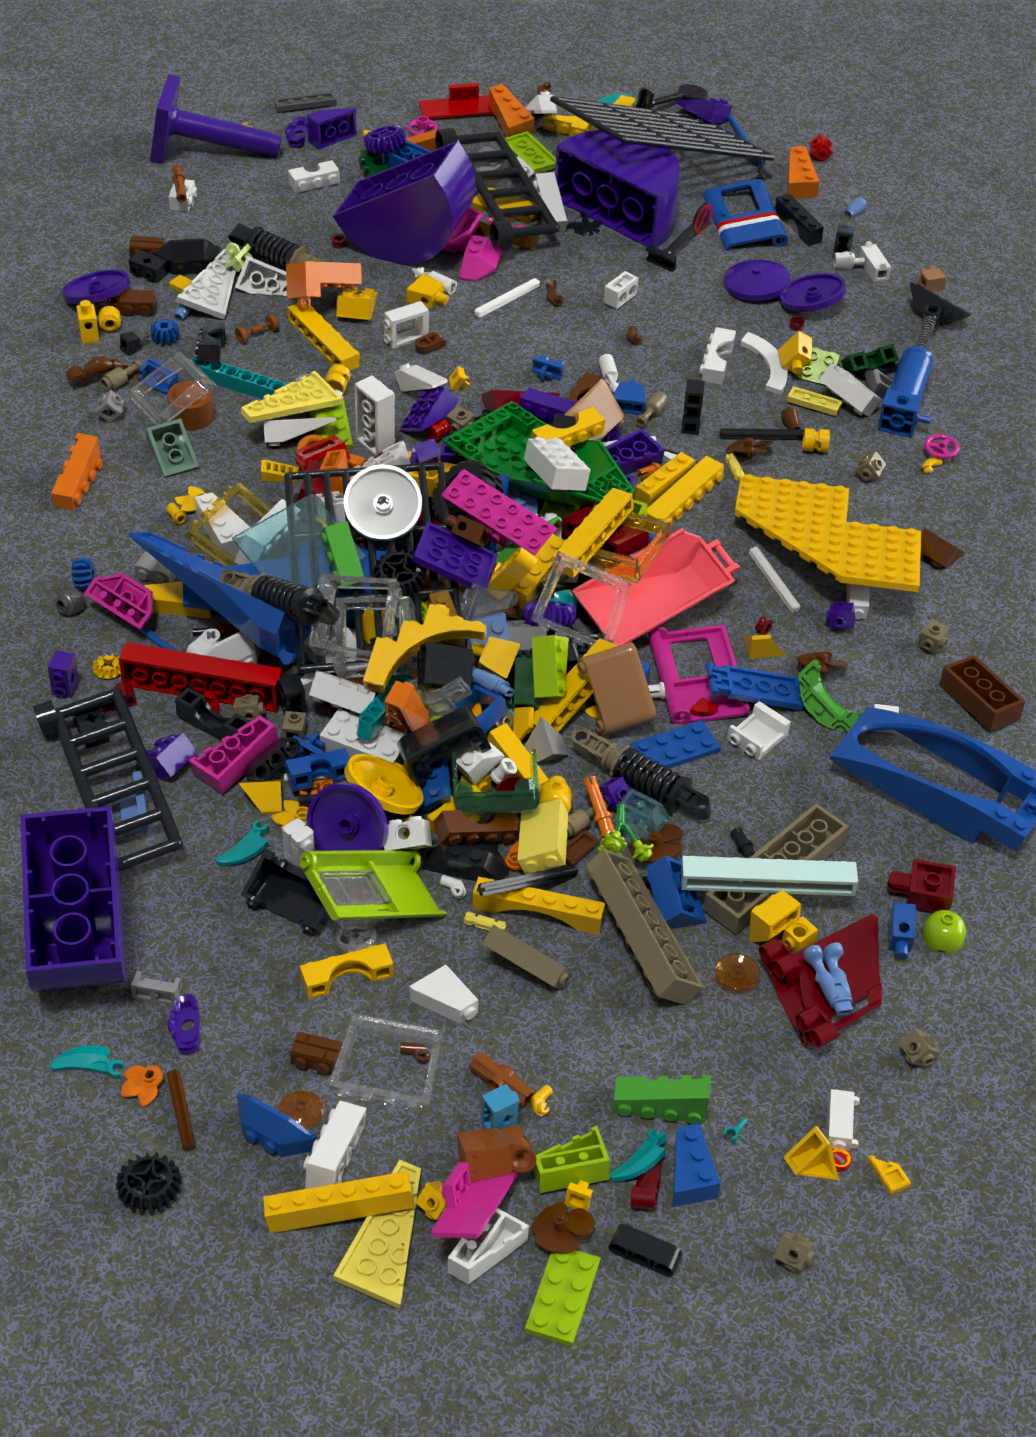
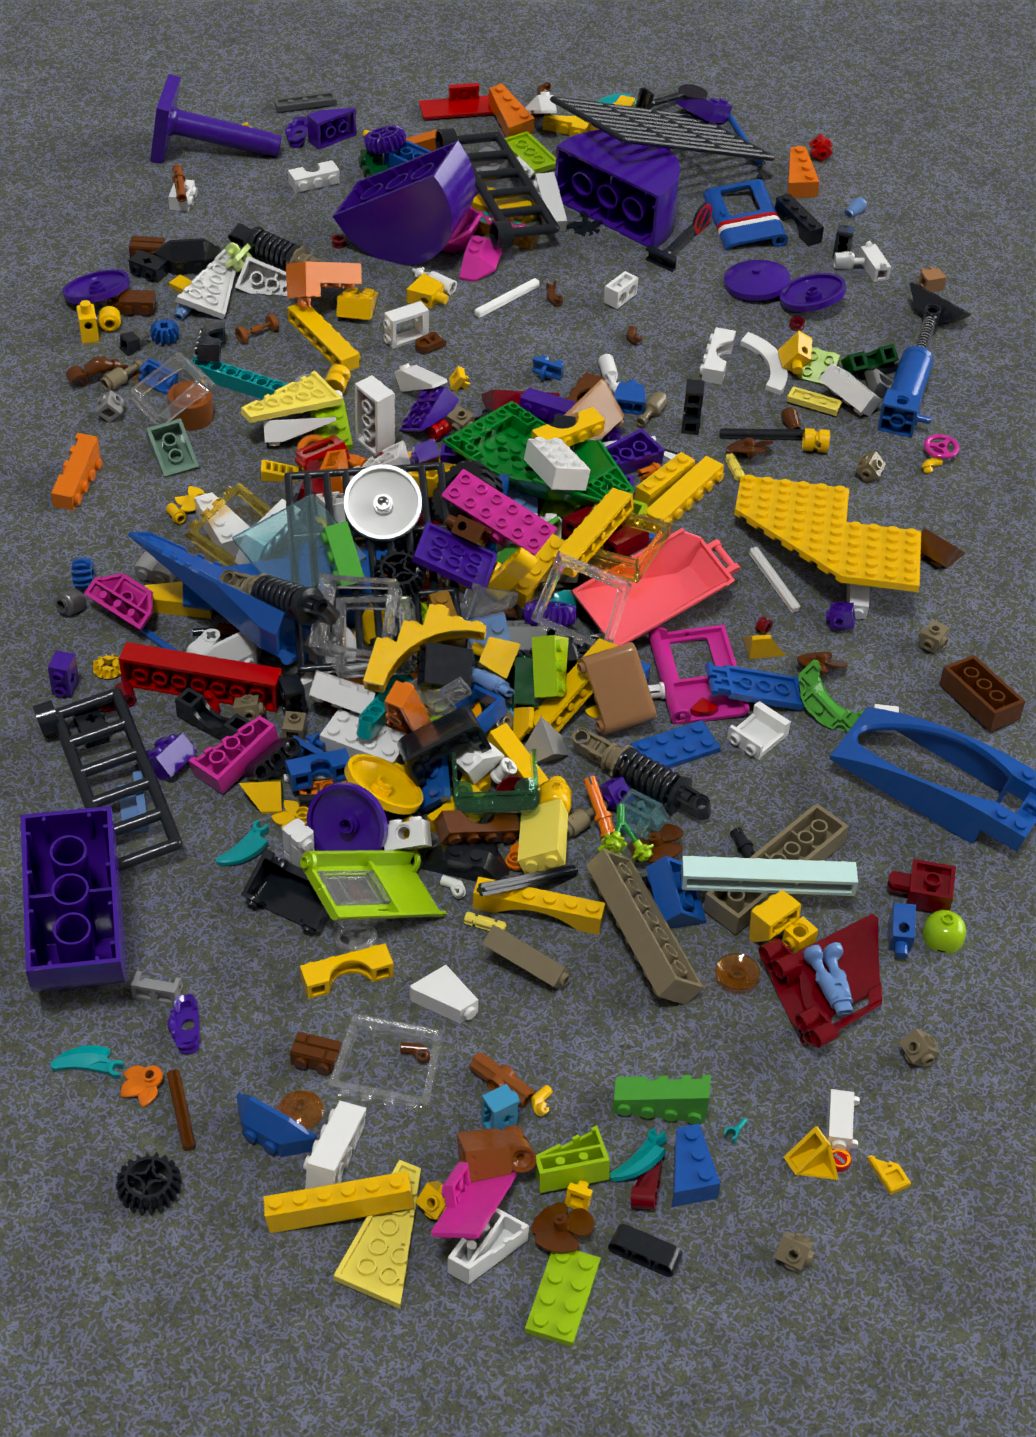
dark pink piece [408,116,438,136] -> none
reddish brown tile [566,830,600,866] -> none

